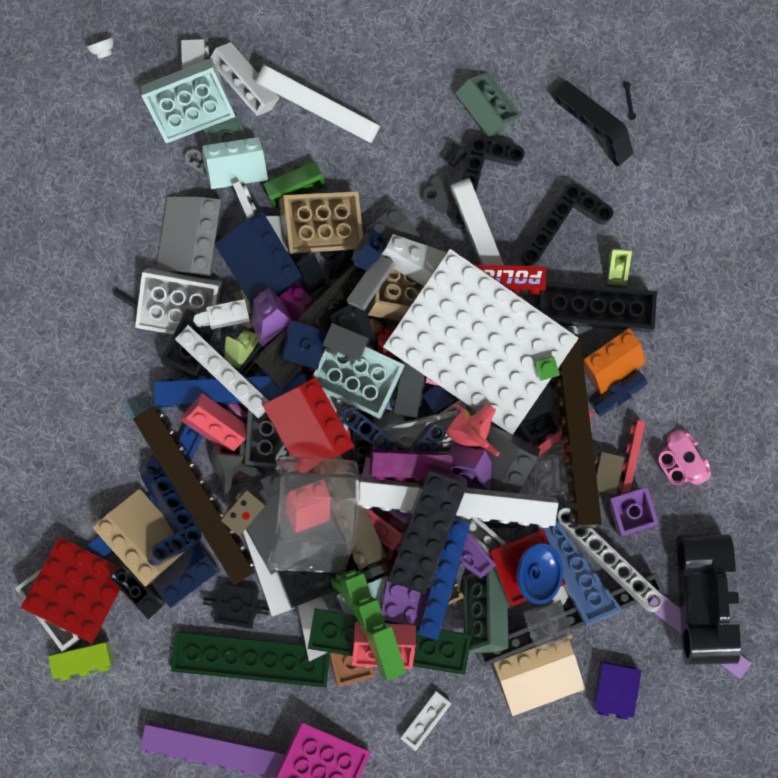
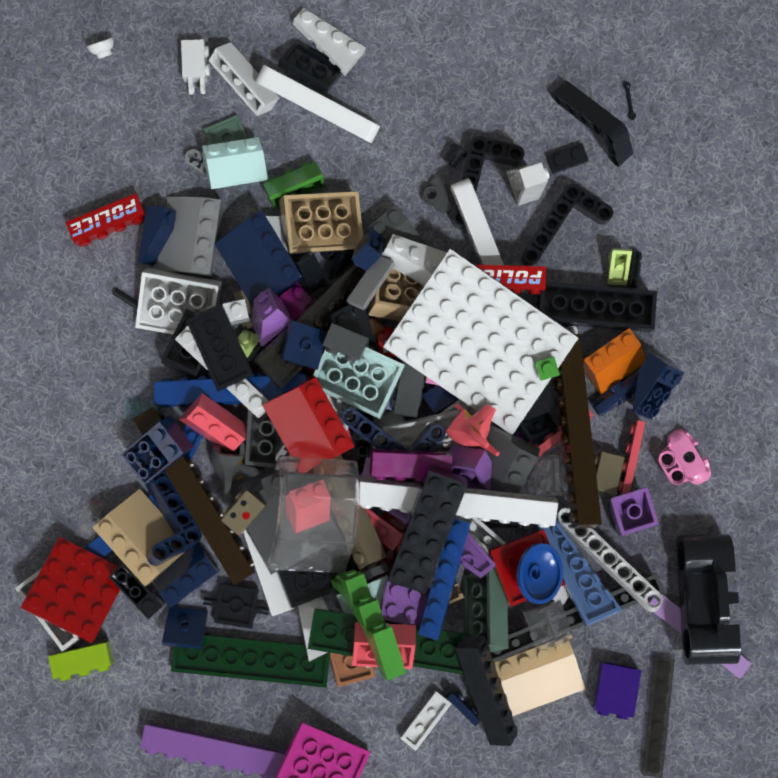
light aqua slope [141,58,235,143] -> none
bright pink arm [225,404,248,421] -> none
white plate [233,181,258,218] -> none
sand green slope [456,72,522,138] -> none
none -> red brick [65,193,146,247]
none -> dark blue slope [121,416,194,485]
none -> dark blue slope [138,206,176,266]
none -> dark blue plate [162,607,208,649]
none -> black tile [186,303,254,392]
none -> black plate [278,40,342,93]
none -> white wing [293,8,366,76]
none -> dark blue plate [446,690,481,727]
none -> black brick [455,636,518,746]
none -> white wedge [506,163,549,206]
none -> black plate [547,143,589,174]
none -> black axle [627,251,642,288]
none -> dark blue slope [632,353,684,420]
none -> clear smoke plate [642,656,675,778]

